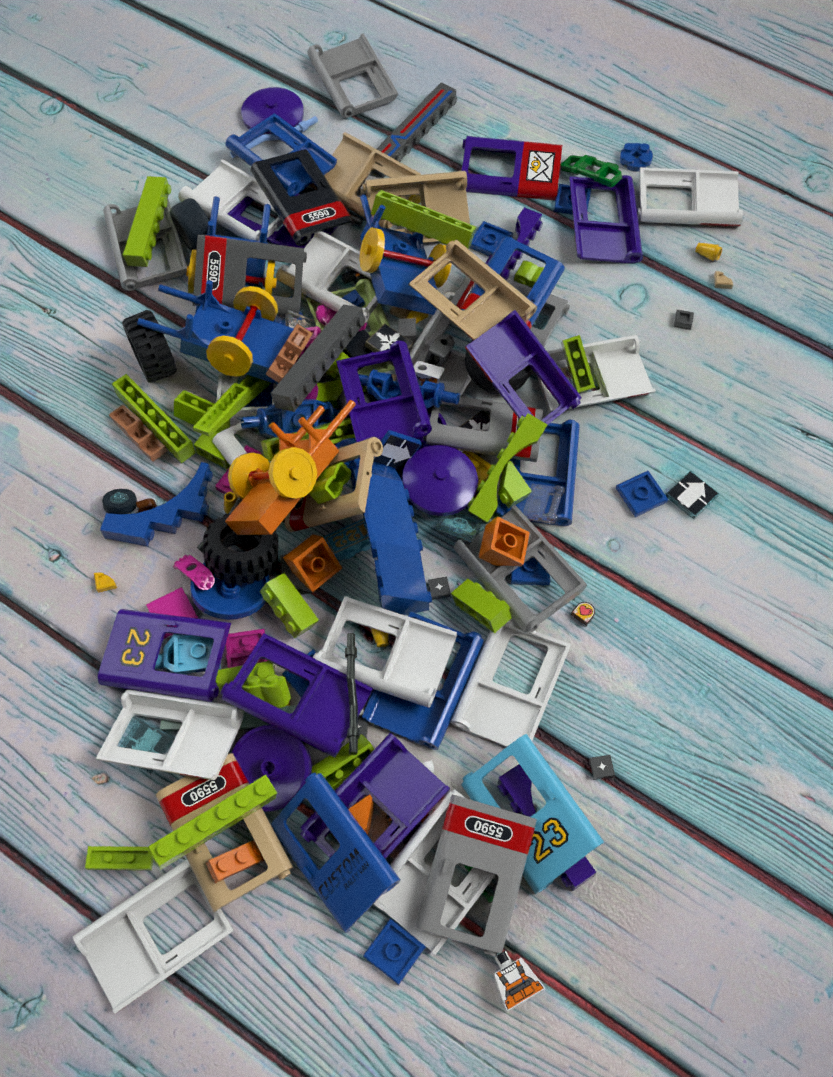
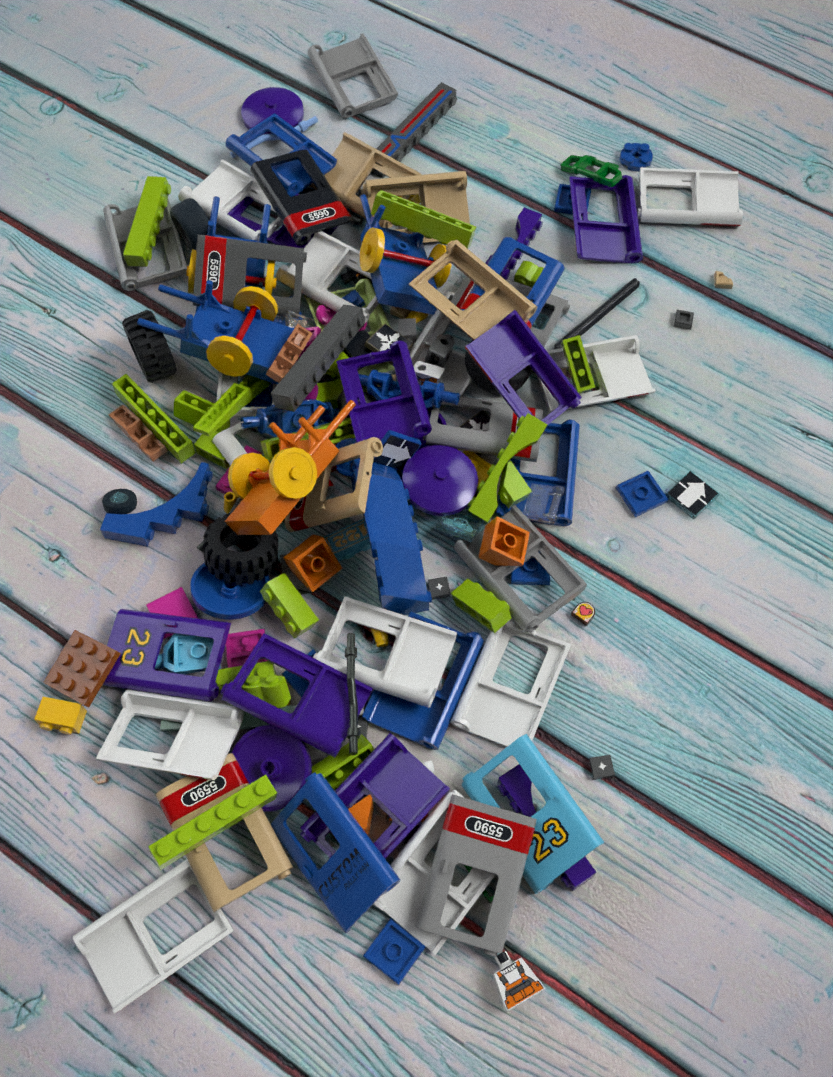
lime plate [85,846,153,871] -> none
yellow tile [94,572,117,593] -> none
clear light blue tile [119,718,174,774] -> none
reddish brown tile [136,498,157,513] -> none
dark pink piece [173,555,215,590] -> none
orange plate [205,840,265,883] -> none
lime brick [310,462,351,504] -> none
piece [462,136,563,201] -> none
blue tile [469,221,513,256] -> none
yellow cone [695,242,722,261] -> none
none -> yellow brick [34,696,87,735]
none -> dark orange plate [43,630,121,708]
none -> black axle [554,278,640,349]

